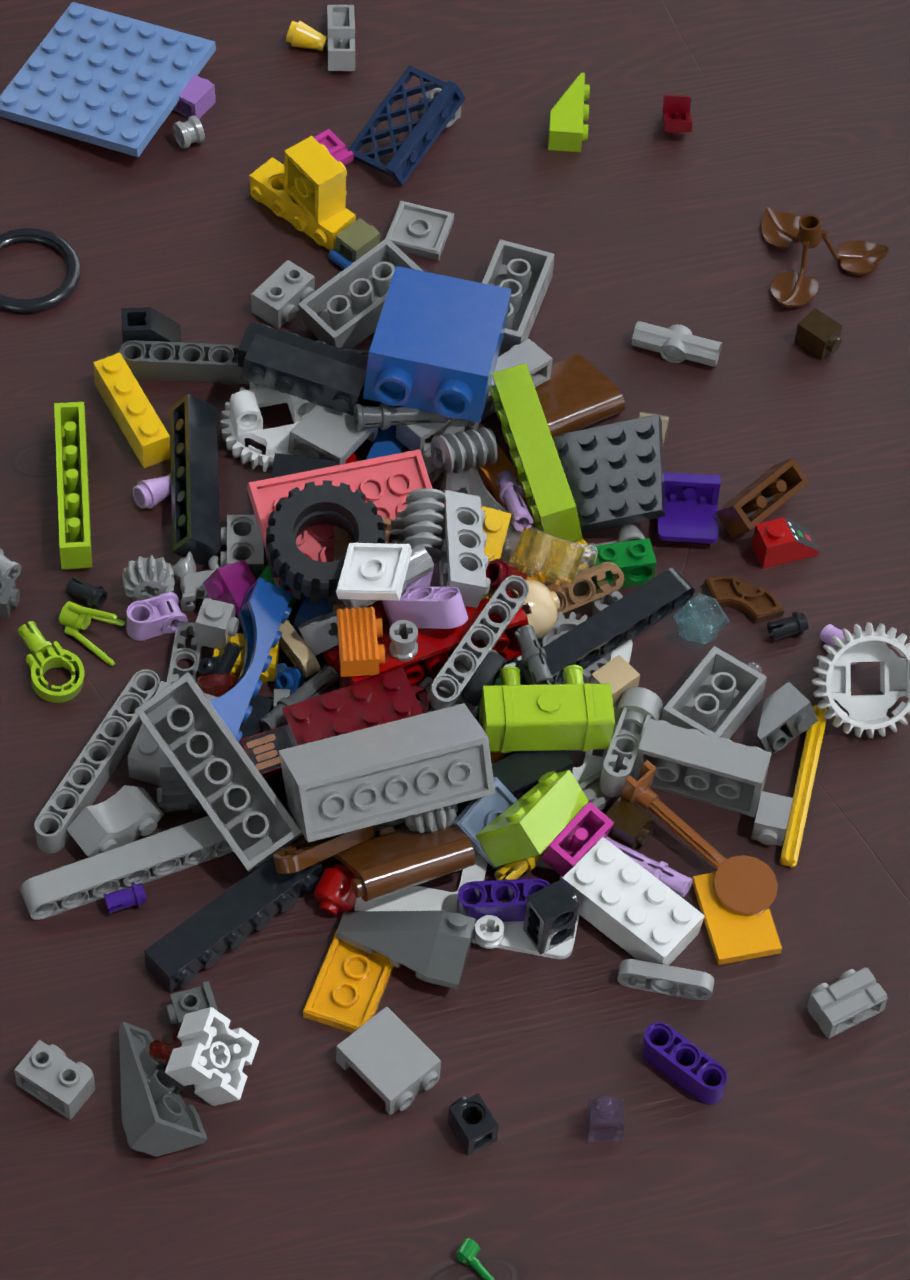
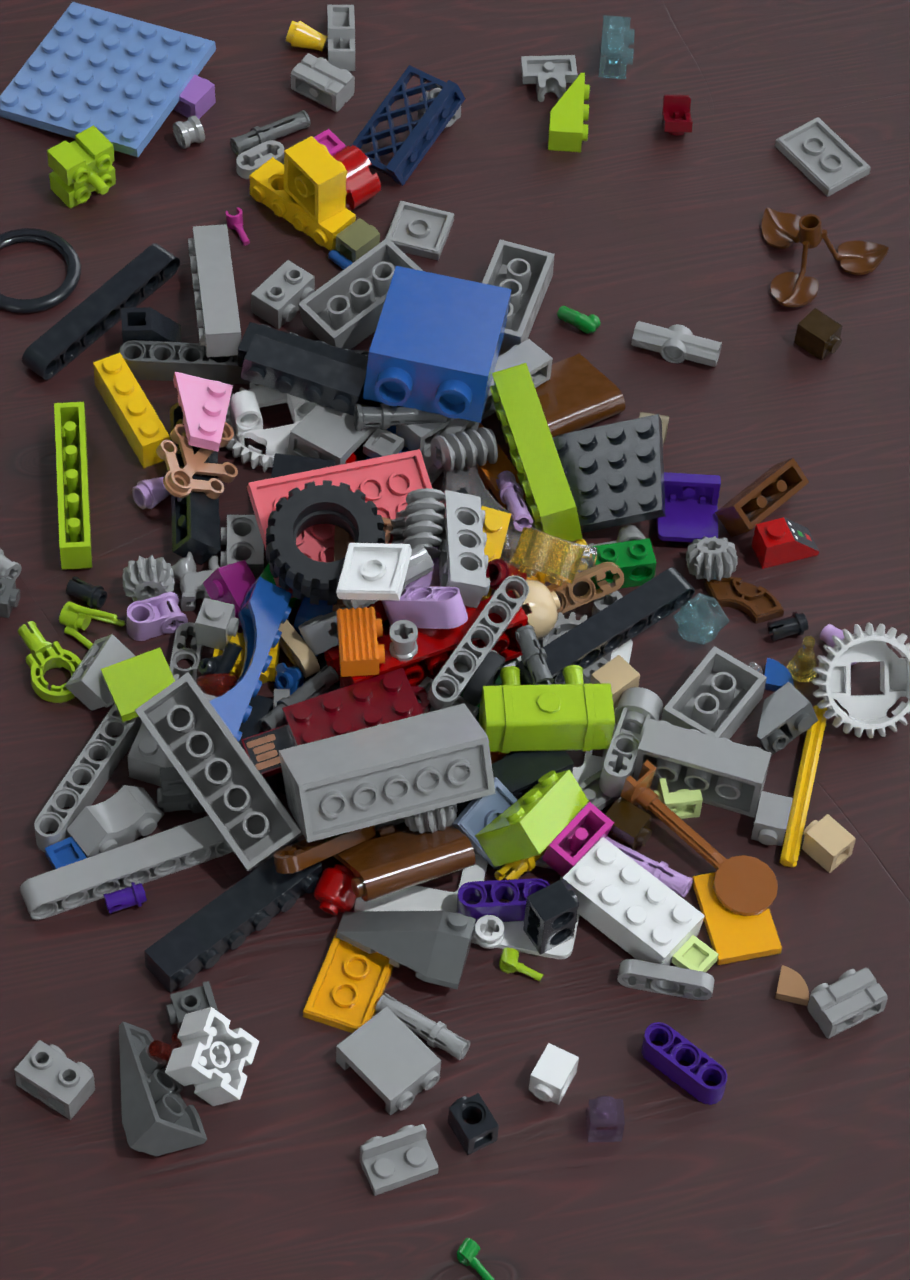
none -> black beam [22,243,180,380]
none -> blue plate [45,836,87,870]
none -> lime brick [47,125,116,209]
none -> light grey brick [65,634,135,711]
none -> lime tile [101,647,175,722]
none -> nougat plant [156,422,238,499]
none -> bright pink wing [173,372,233,452]
none -> light grey brick [188,224,241,357]
none -> dark pink hand [225,207,250,246]
none -> dark grey pin [230,110,311,155]
none -> light grey beam [236,140,284,179]
none -> light grey brick [291,53,355,112]
none -> red brick [332,145,381,211]
none -> light grey bracket [360,1124,439,1196]
none -> light grey plate [363,427,404,458]
none -> light grey pin [375,993,471,1060]
none -> lime hand [499,947,543,982]
none -> light grey plate [520,55,578,102]
none -> white brick [529,1043,579,1105]
none -> green arm [557,306,601,334]
none -> clear light blue brick [598,15,635,79]
none -> yellowish green bracket [653,778,703,819]
none -> yellowish green plate [671,935,719,972]
none -> light grey gear [686,536,738,582]
none -> blue tile [764,658,794,691]
none -> light grey tile [775,117,871,197]
none -> medium nougat tile [775,965,809,1006]
none -> clear yellow cone [787,636,818,682]
none -> tan brick [802,814,856,873]

